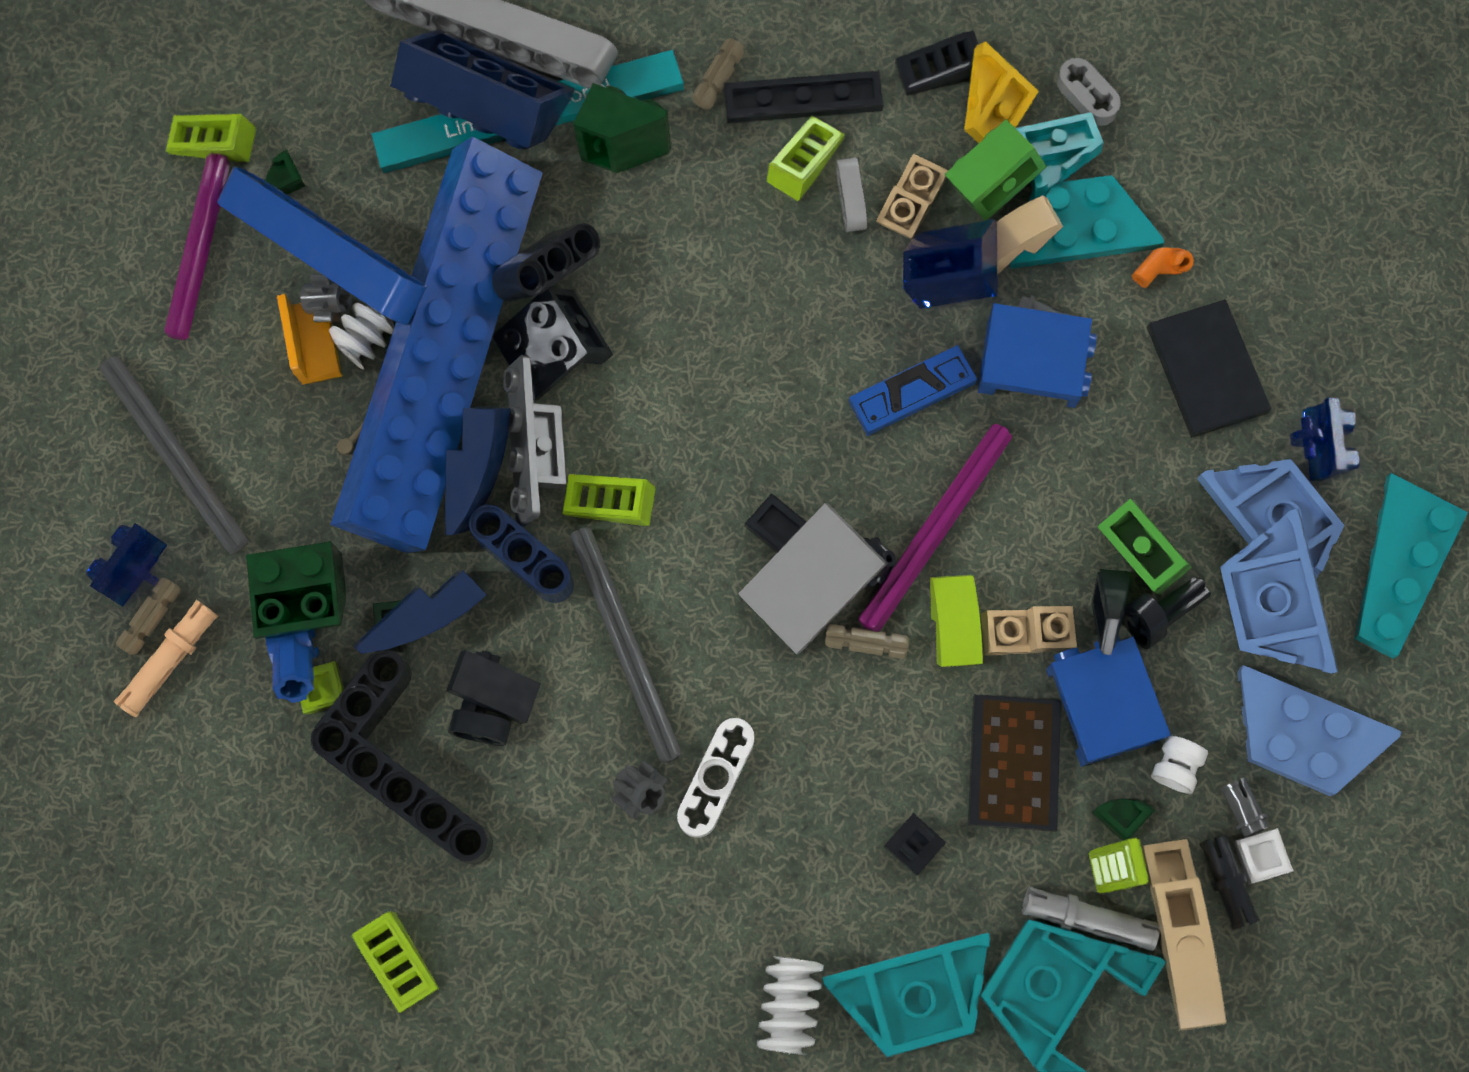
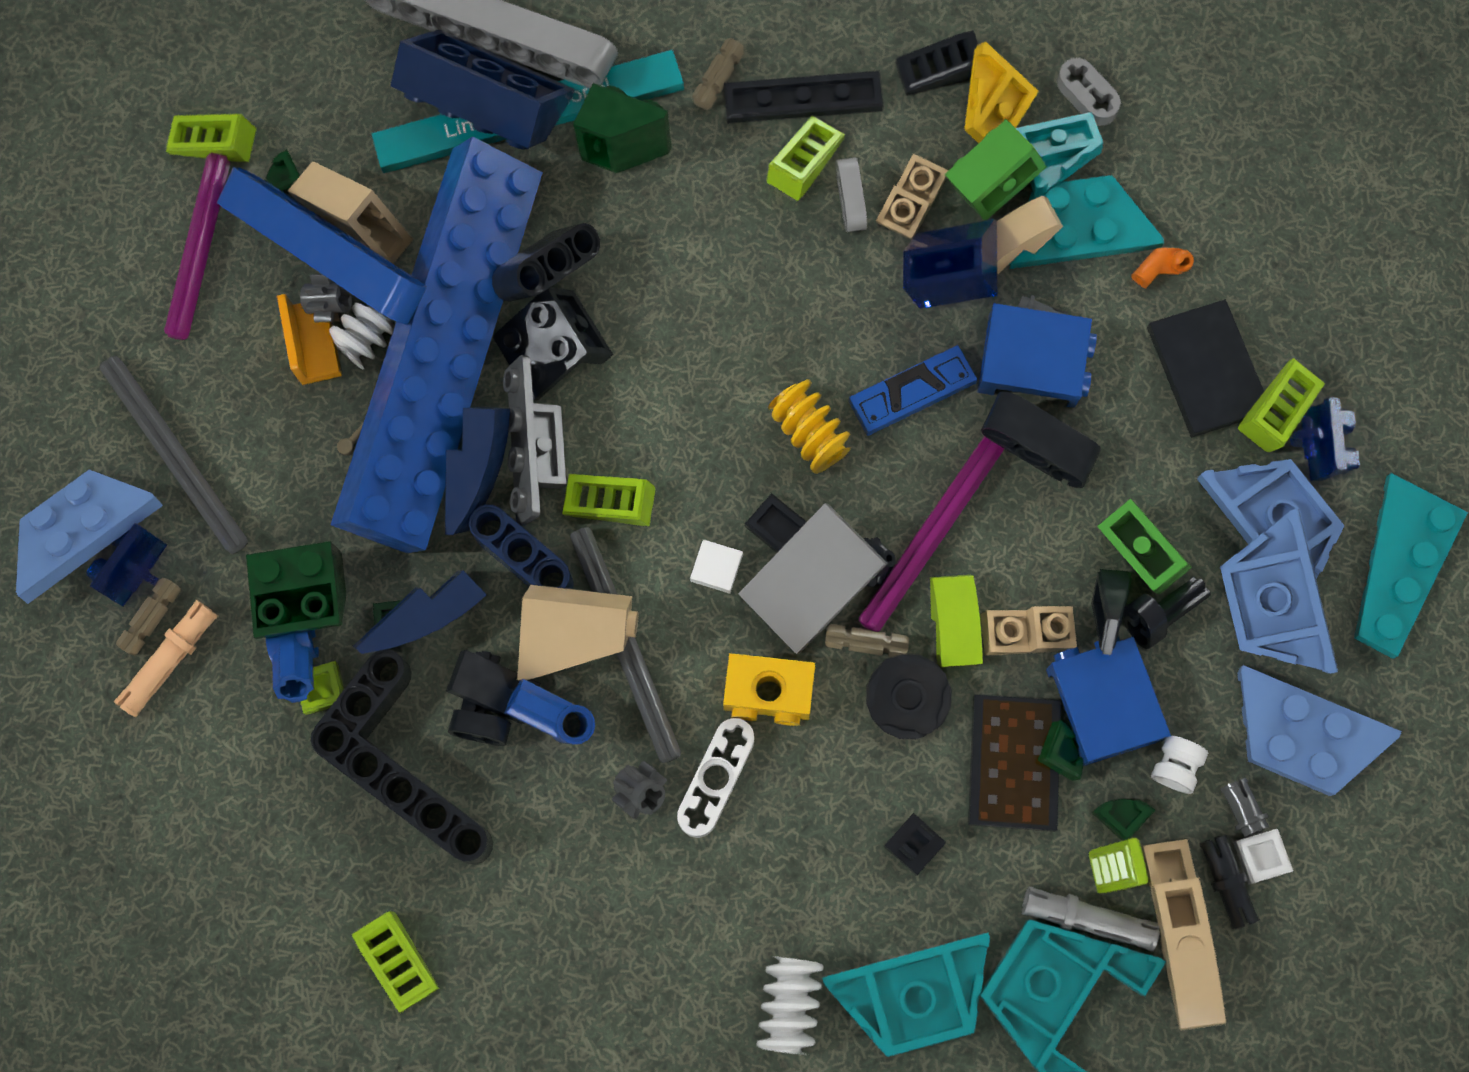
none -> medium blue wing [16,470,163,604]
none -> tan slope [288,161,413,263]
none -> blue piece [505,679,595,744]
none -> tan slope [517,585,639,681]
none -> white tile [690,539,743,594]
none -> yellow brick [723,653,815,726]
none -> yellow piece [768,379,851,474]
none -> black tile [866,653,952,740]
none -> black beam [981,392,1101,488]
none -> dark green tile [1038,720,1083,781]
none -> lime slope [1238,358,1325,452]

